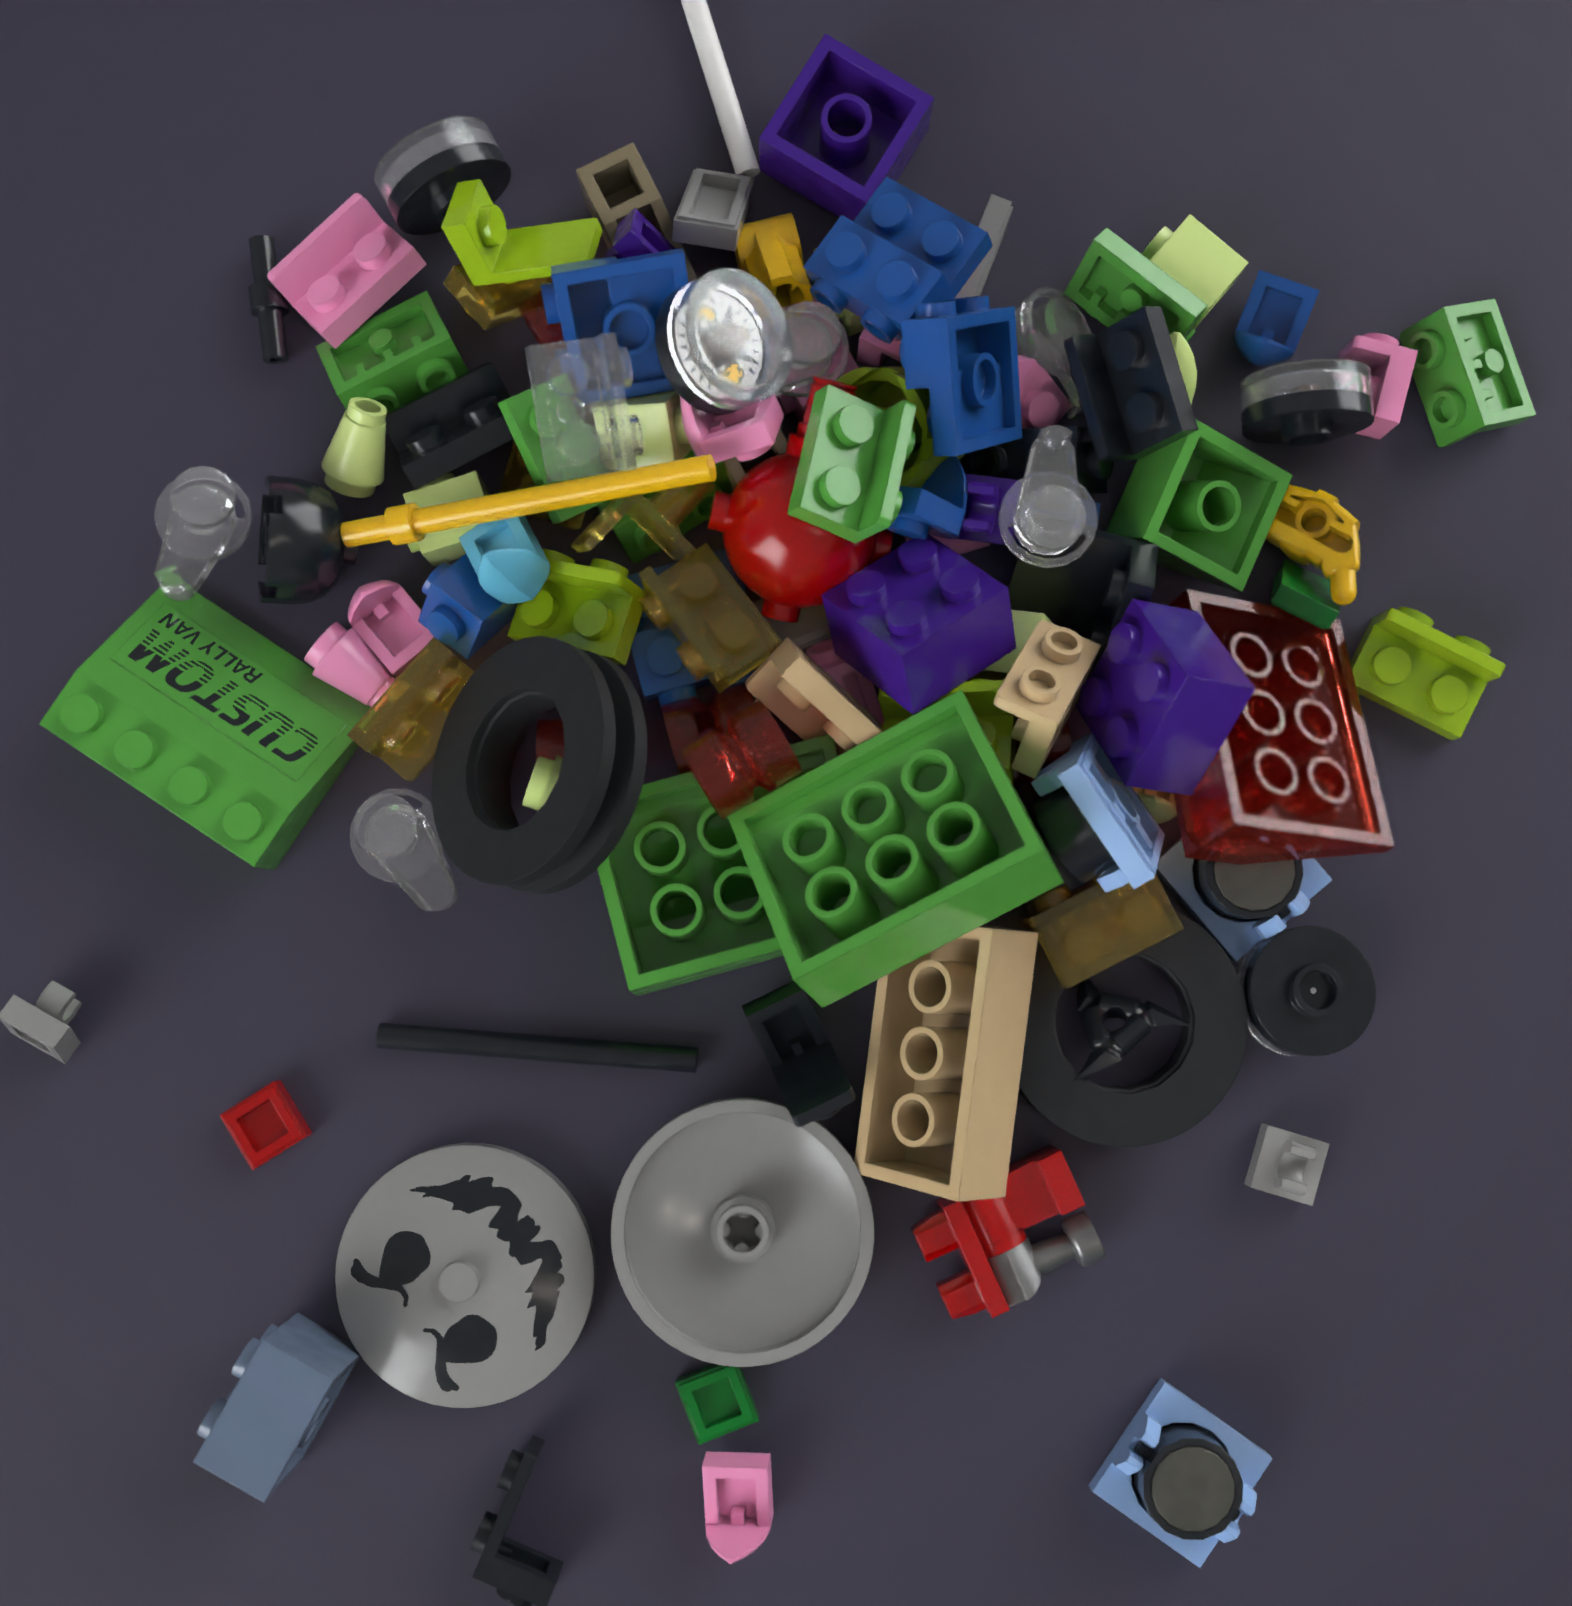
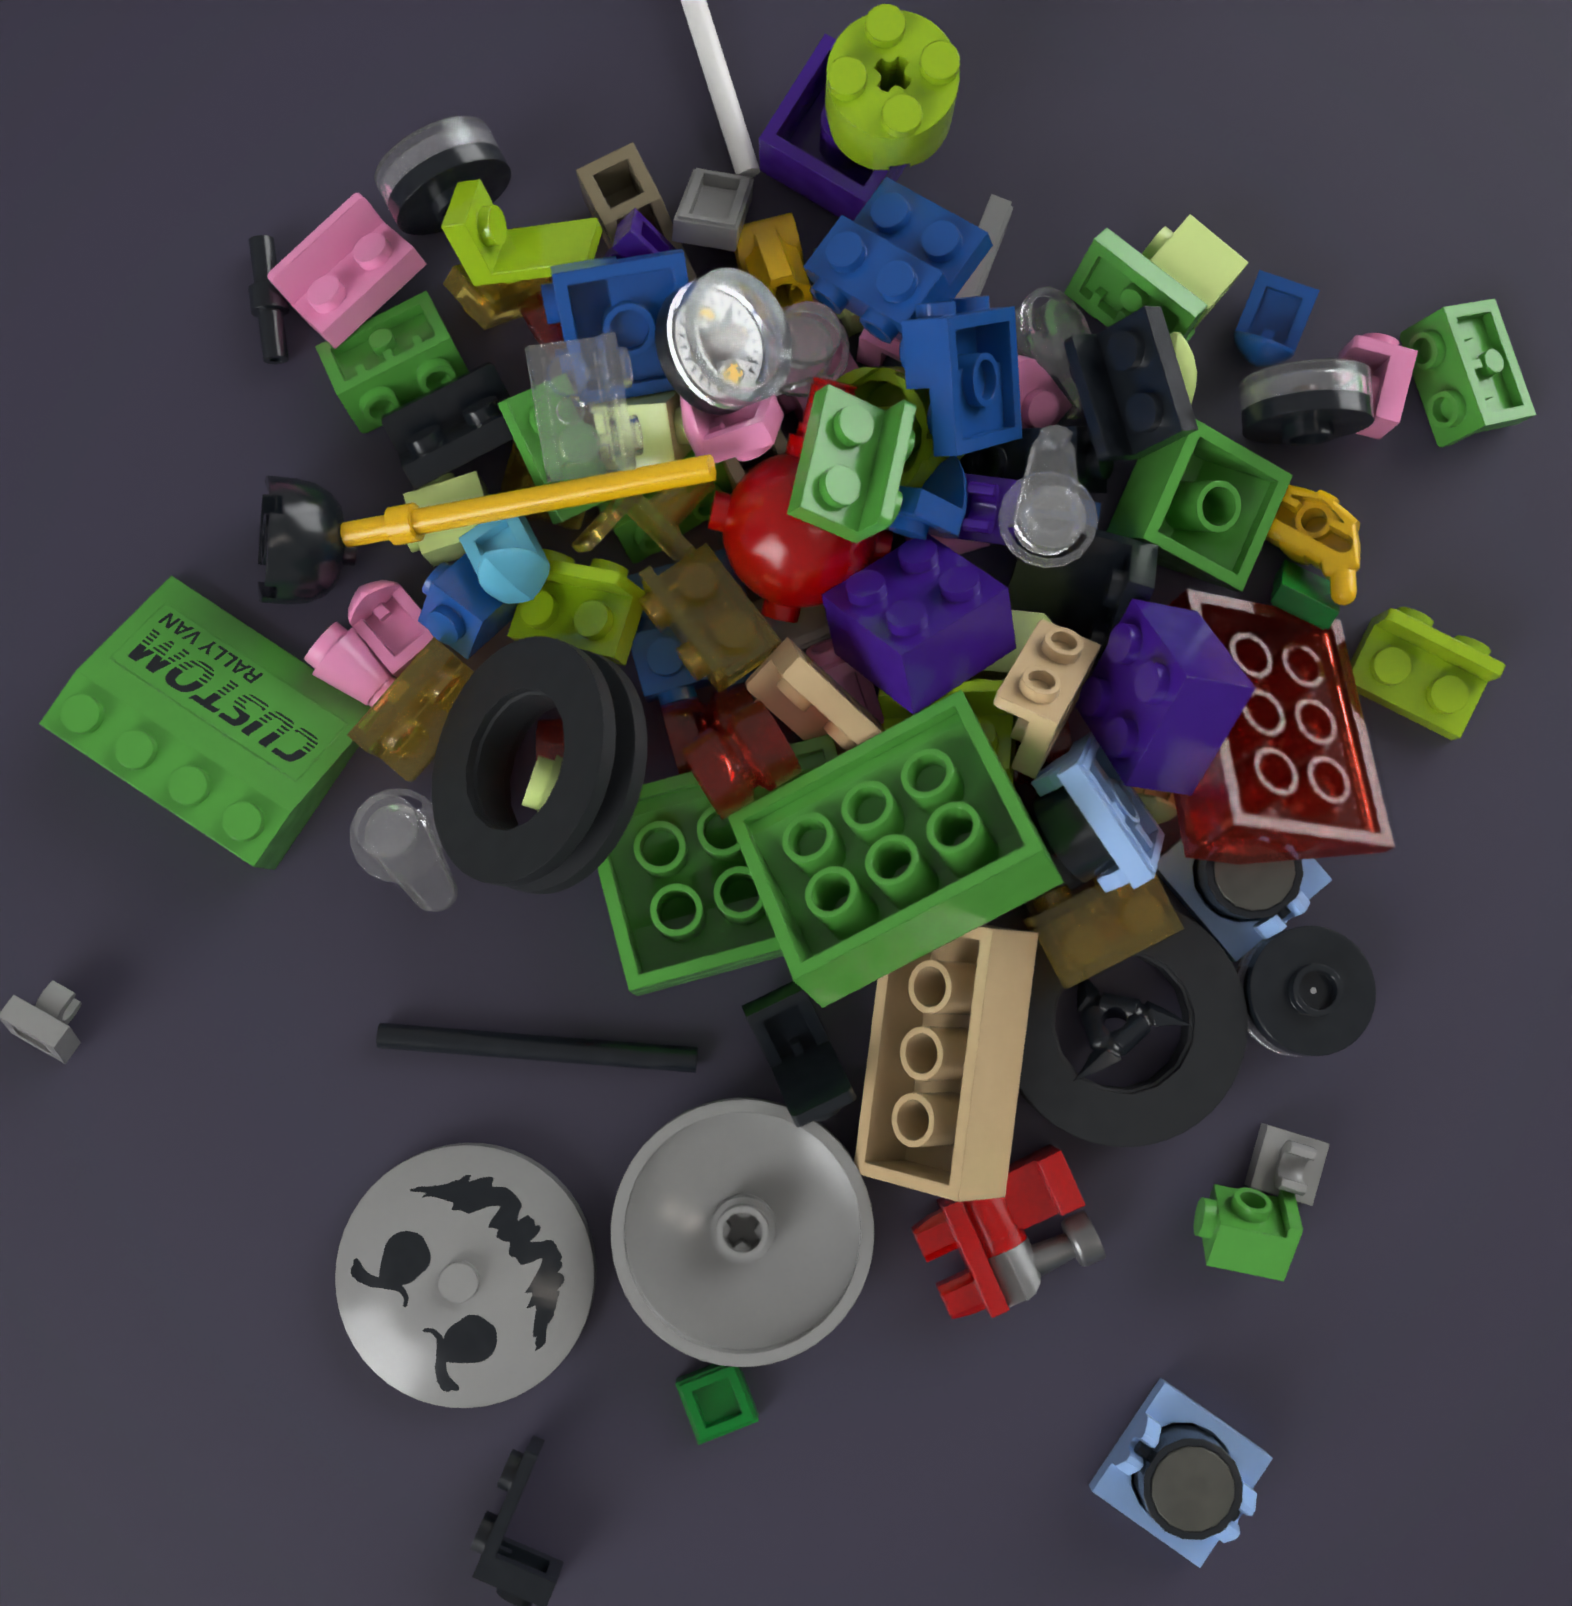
clear piece [154,466,253,601] -> none
sand blue brick [193,1312,361,1503] -> none
red tile [219,1079,313,1170] -> none
yellowish green cone [321,397,387,498] -> none
bright pink plate [702,1451,774,1564] -> none
none -> lime brick [825,4,960,170]
none -> bright green brick [1194,1184,1303,1281]

